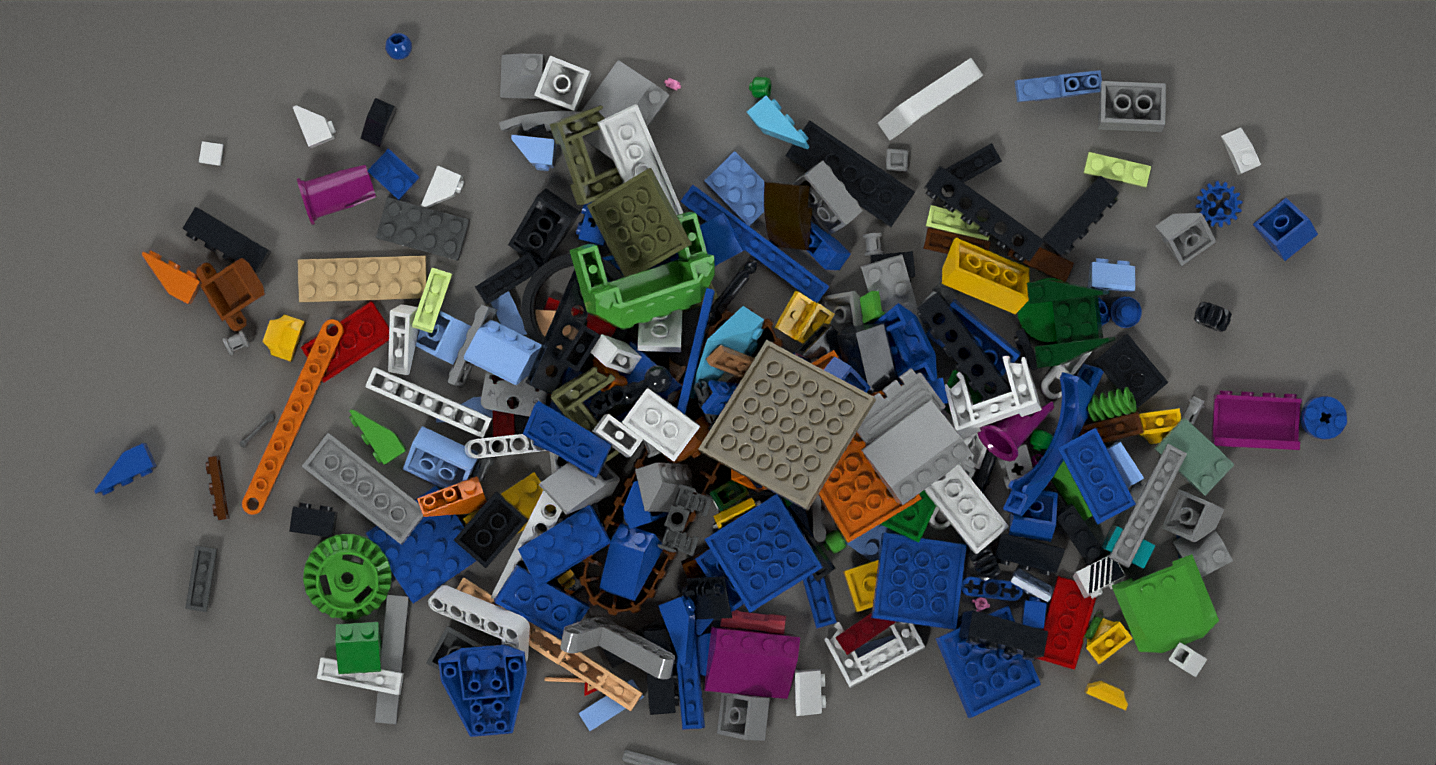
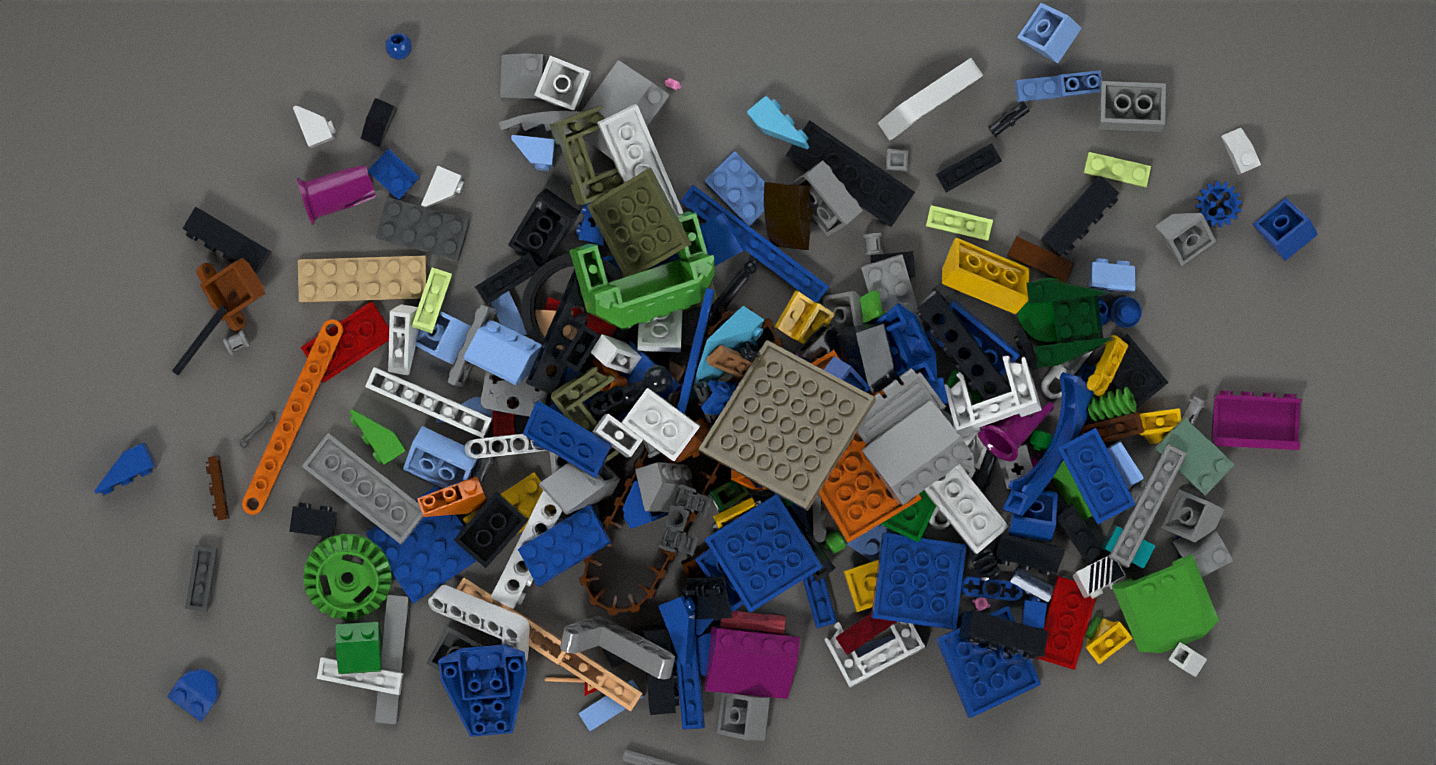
orange slope [142,250,202,304] -> none
white tile [199,141,224,166] -> none
yellow slope [263,314,305,362] -> none
blue plate [494,565,590,640] -> none
leg [555,567,585,596] -> none
blue slope [599,523,663,601] -> none
green piece [749,77,772,98] -> none
white slope [795,669,826,716] -> none
blue slope [806,222,851,270] -> none
black brick [923,166,1045,263] -> none
reddish brown plate [923,228,991,254] -> none
yellow slope [1084,680,1128,711] -> none
black gear [1194,302,1232,332] -> none
blue brick [1300,396,1347,439] -> none
none -> blue slope [167,669,221,722]
none -> black piece [172,304,229,375]
none -> black bush [739,341,761,363]
none -> black pin [988,102,1030,137]
none -> light blue slope [1017,3,1082,63]
none -> yellow hinge [1086,335,1128,396]

